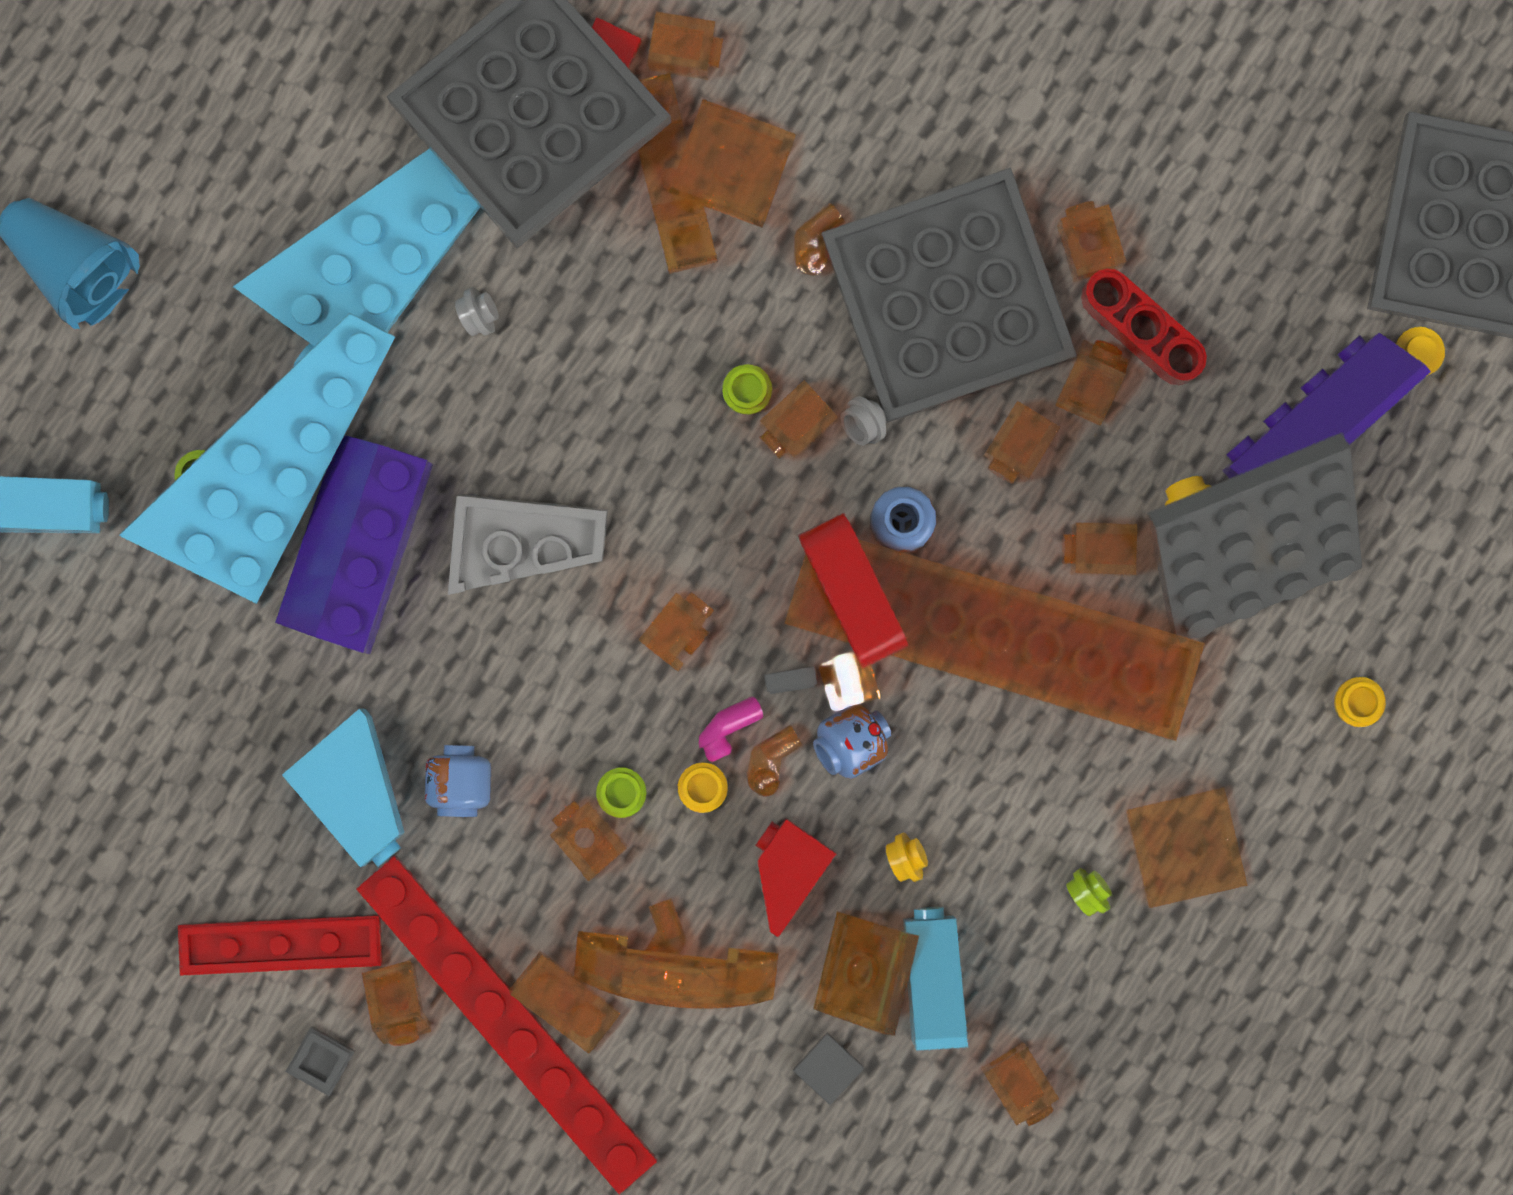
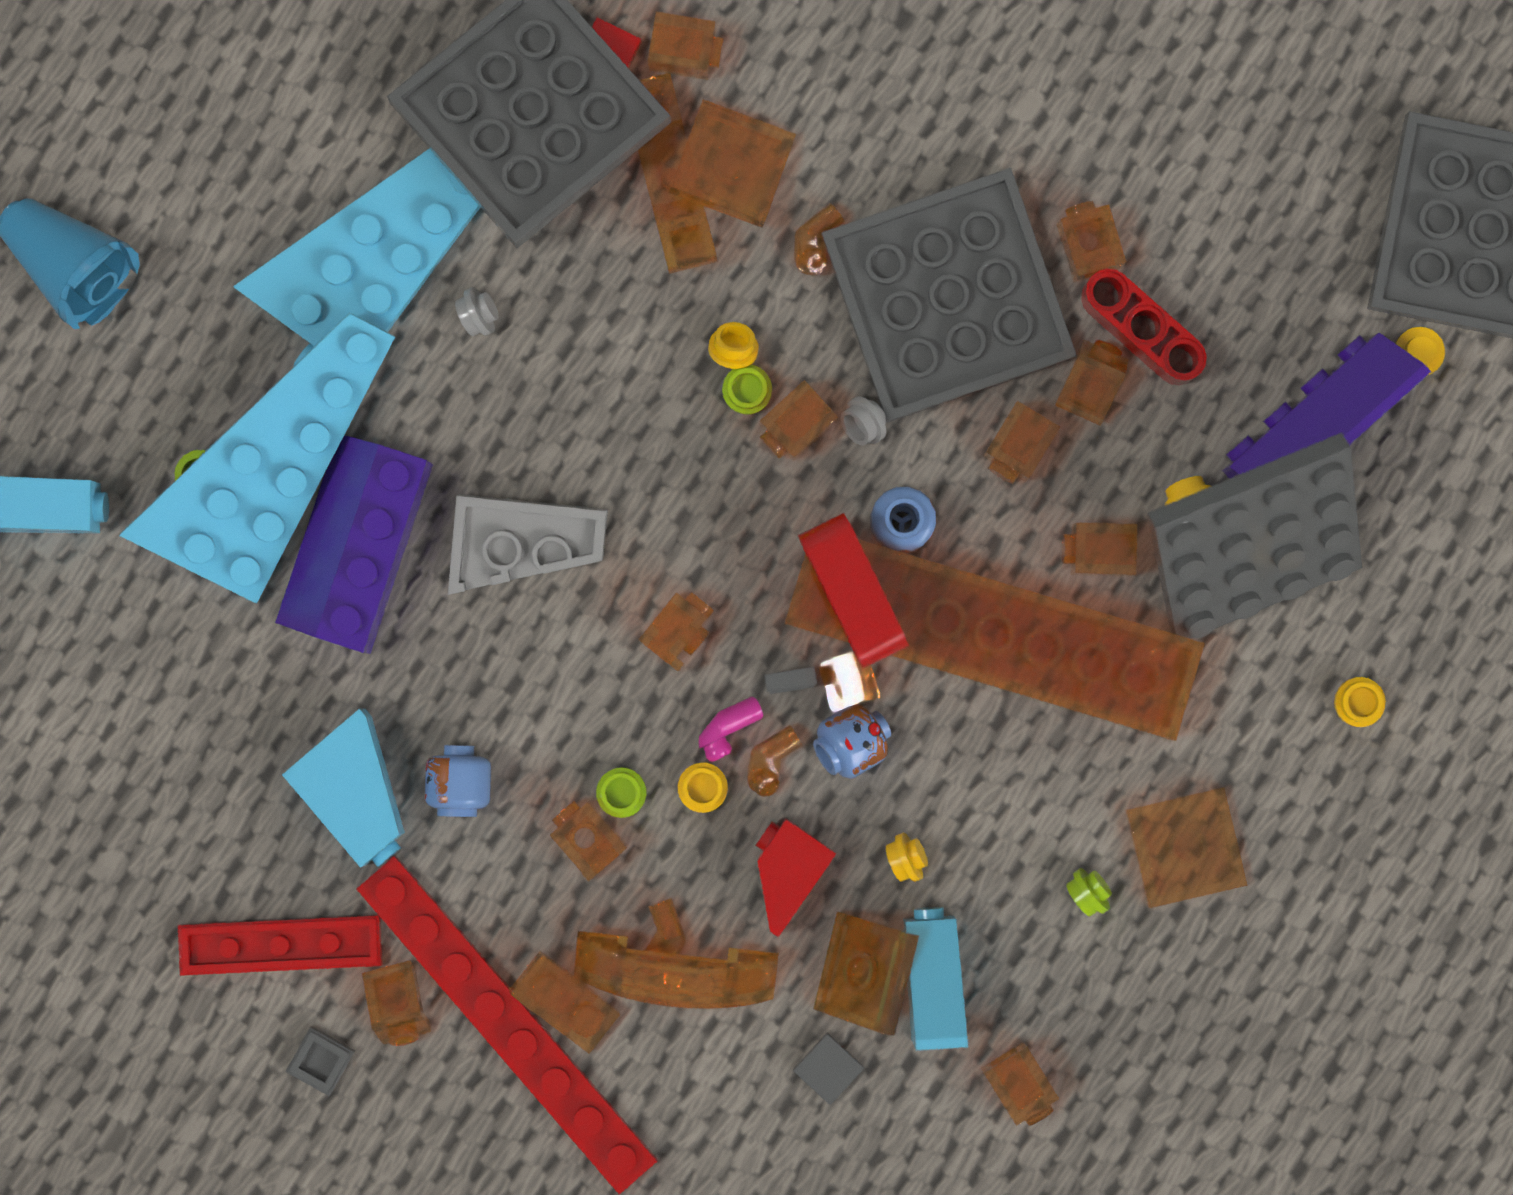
none -> yellow plate [708,322,759,369]

